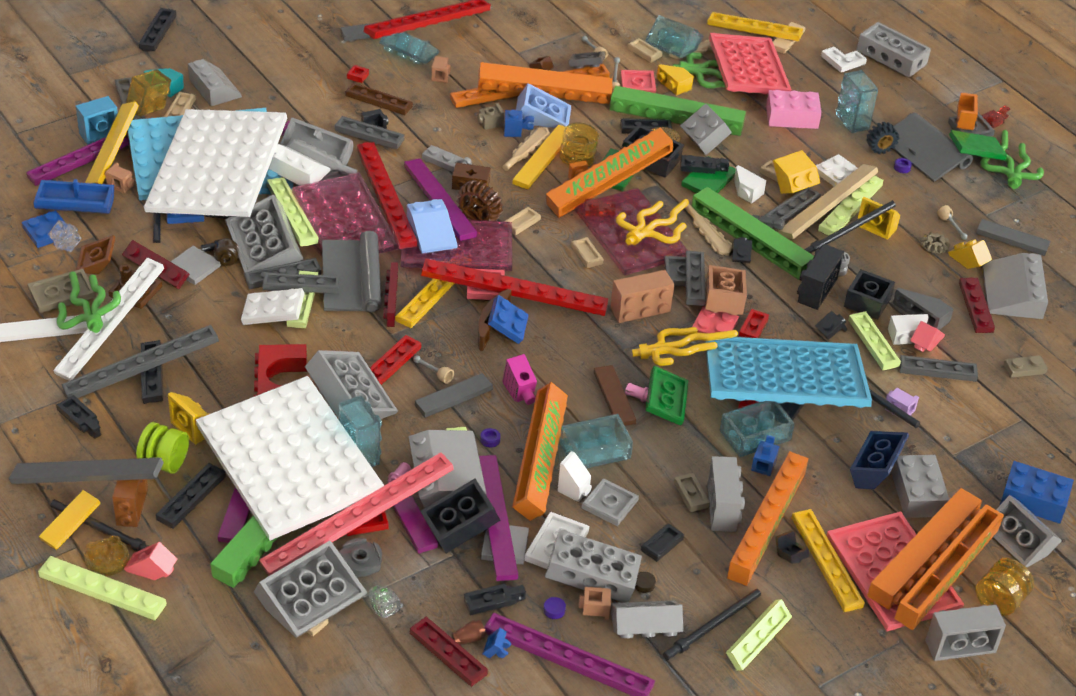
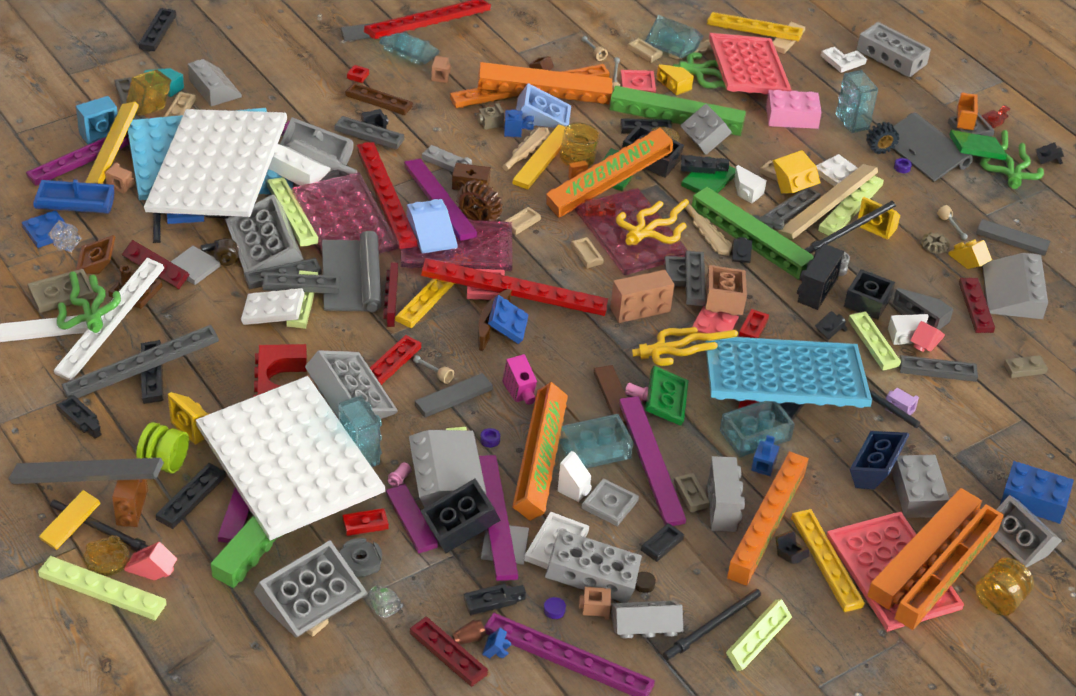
coral plate [259,452,454,576] -> none
dark grey plate [569,51,605,69] -> none
light grey brick [925,605,1006,661] -> none
none -> magenta tile [619,396,686,526]
none -> black bracket [1036,142,1064,164]

